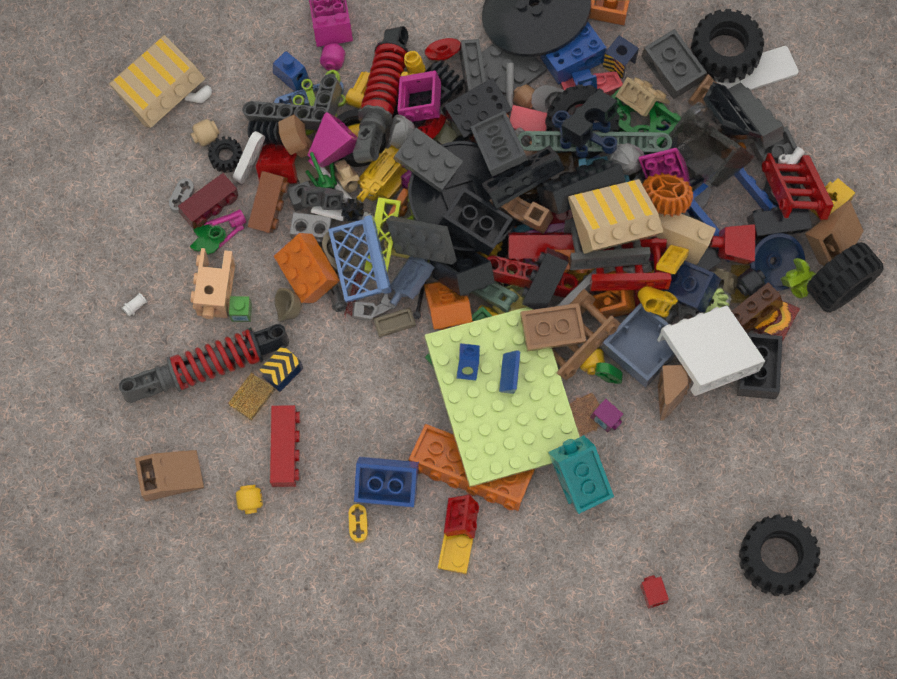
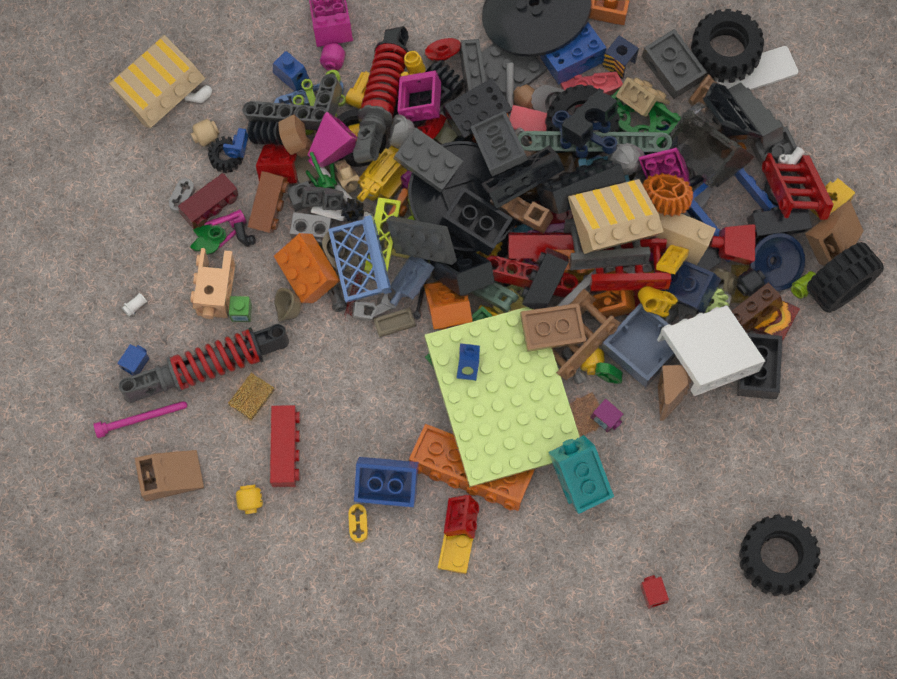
white beam [233,131,265,184] -> none
piece [260,345,303,392] -> none
blue slope [499,350,520,394] -> none
blue bracket [572,68,597,89] -> none
lime bracket [780,258,811,288] -> none
none -> dark pink piece [93,401,187,438]
none -> blue brick [118,344,150,376]
none -> blue bracket [223,128,249,158]
none -> black arm [234,222,256,247]
none -> light grey axle [562,347,587,384]

